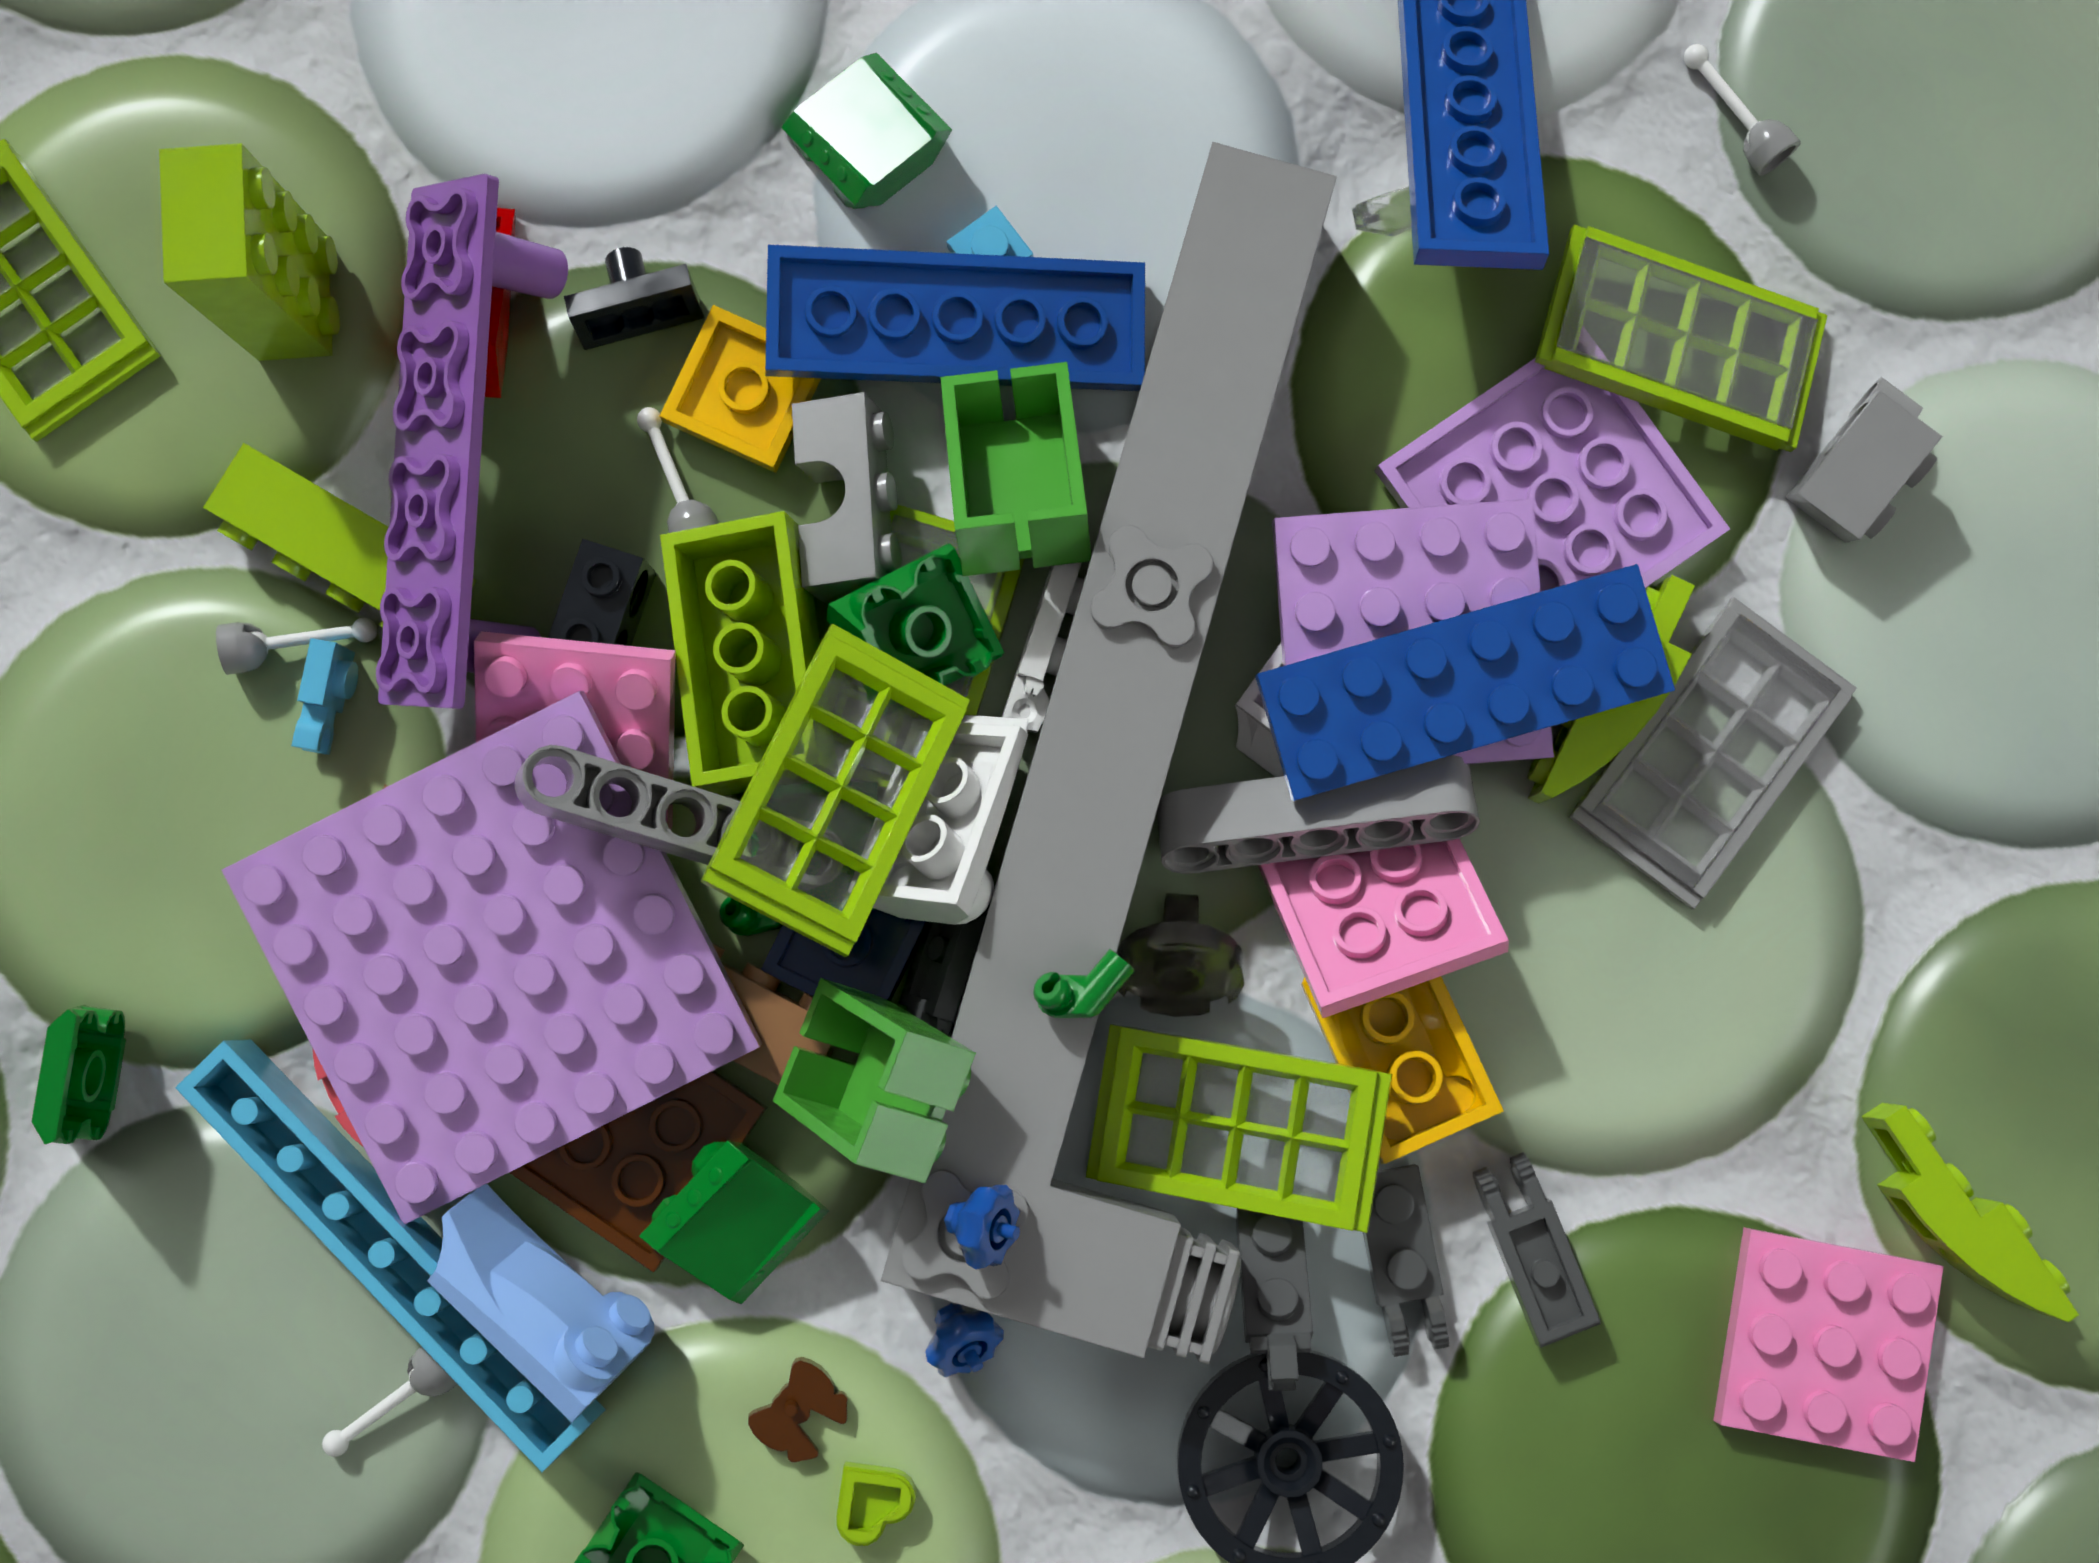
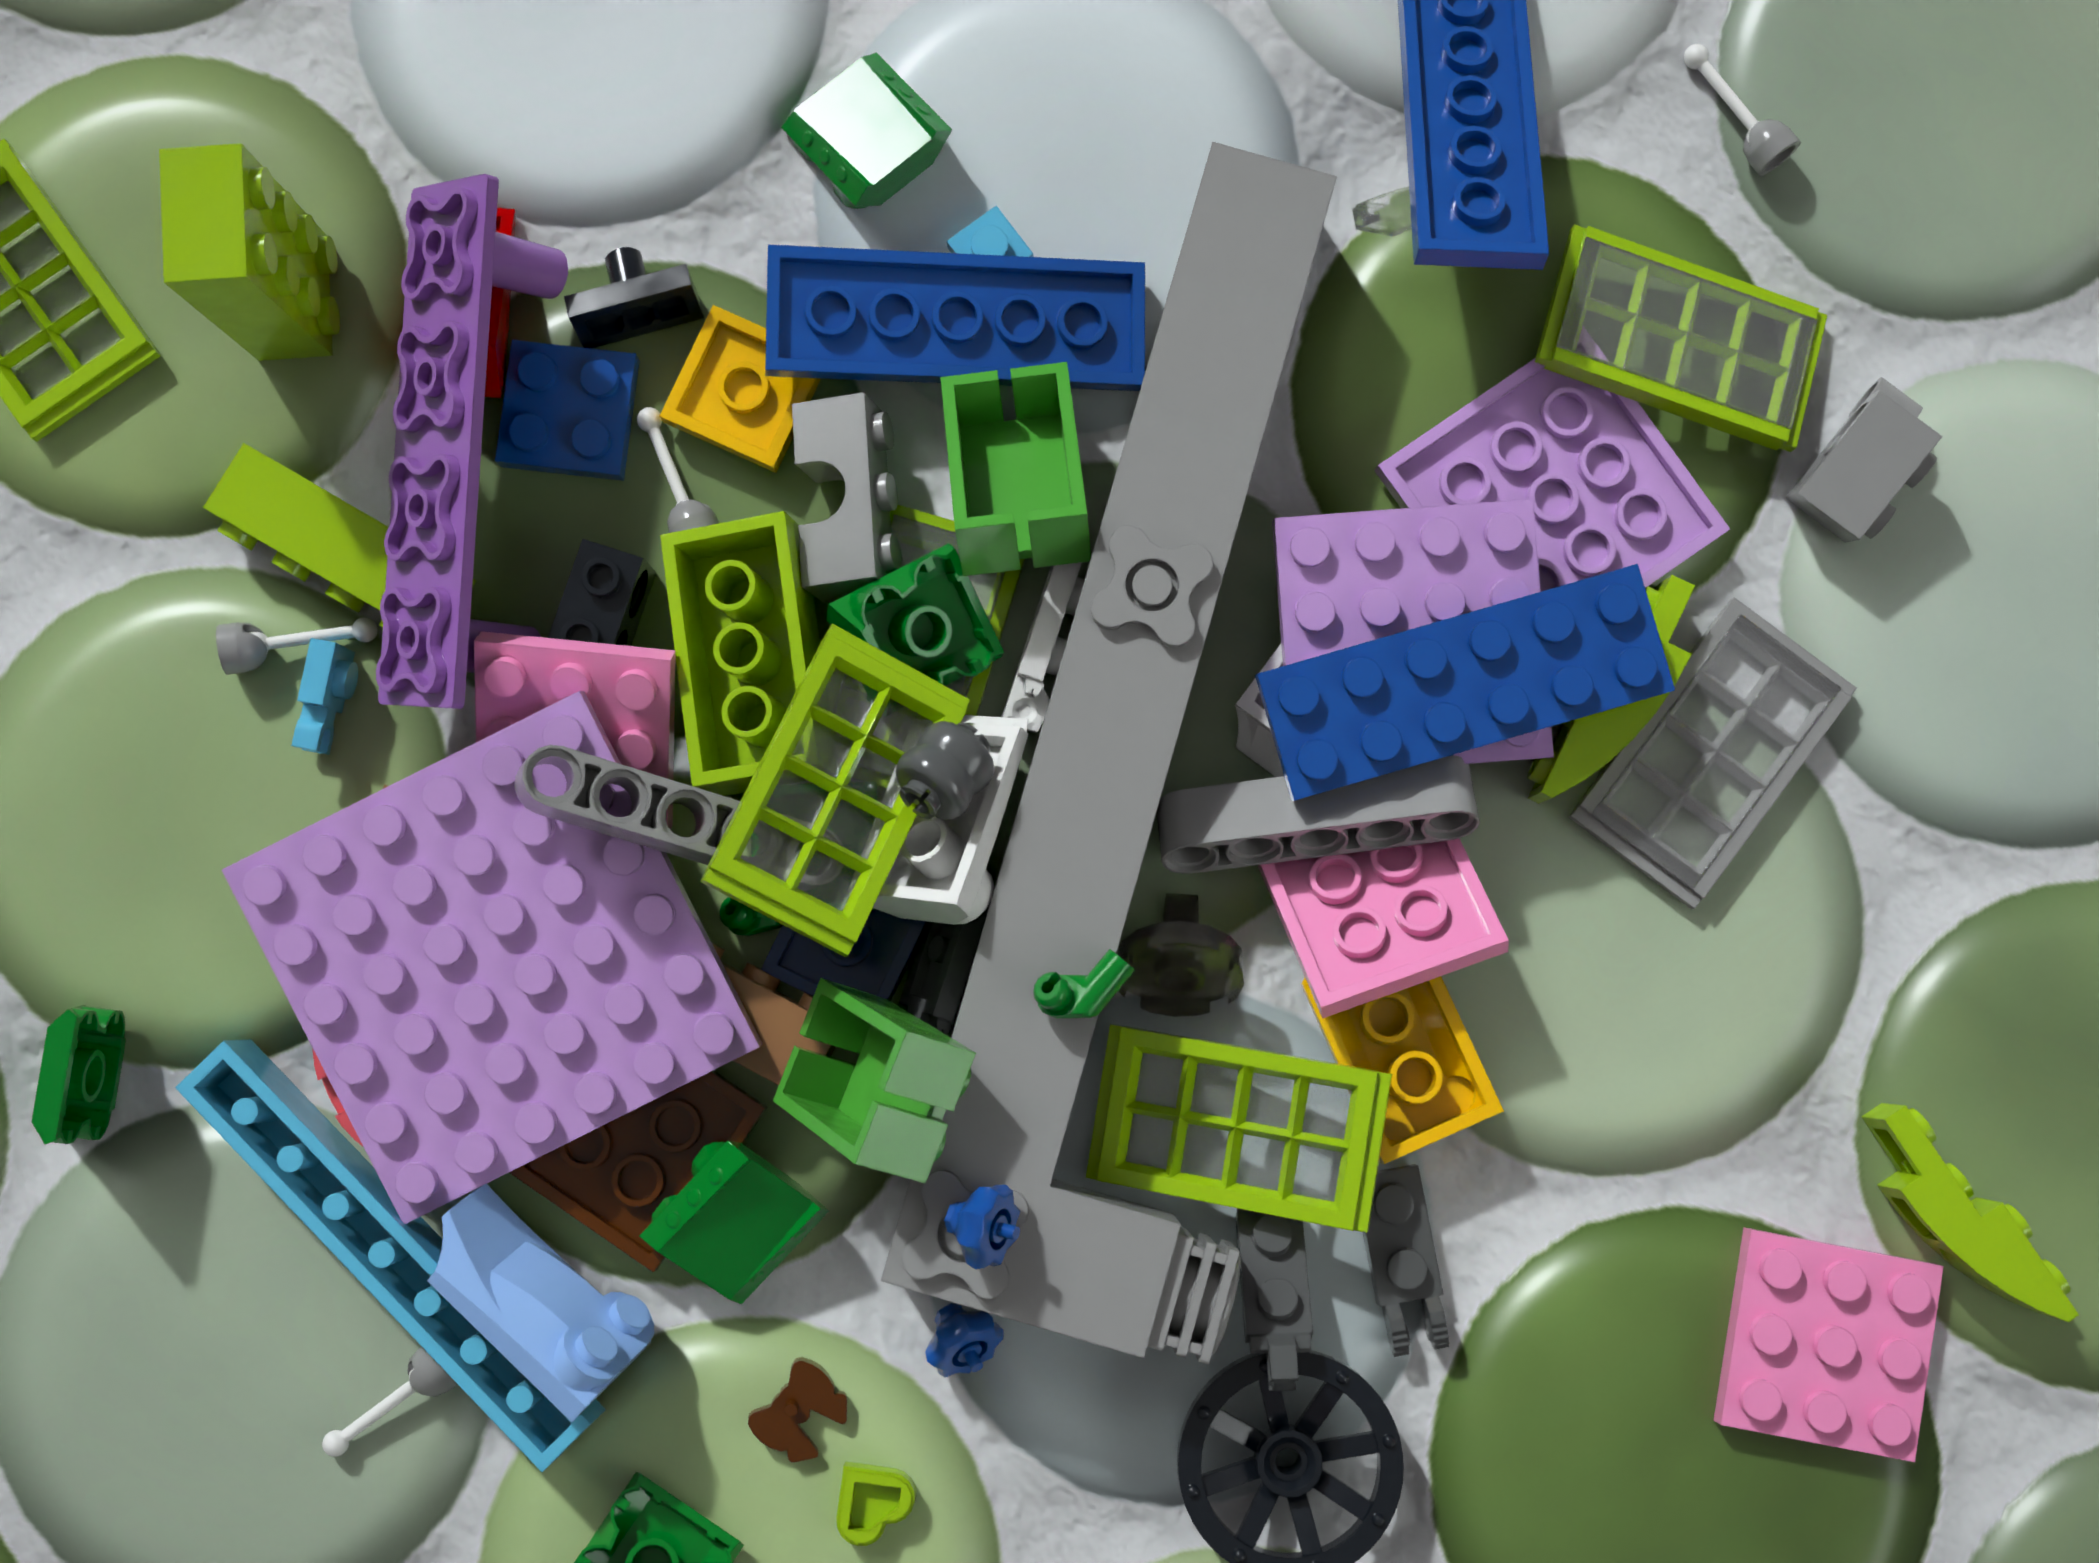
dark grey hinge [1472,1152,1601,1348] -> none
none -> blue plate [495,340,640,481]
none -> dark grey piece [895,721,995,820]

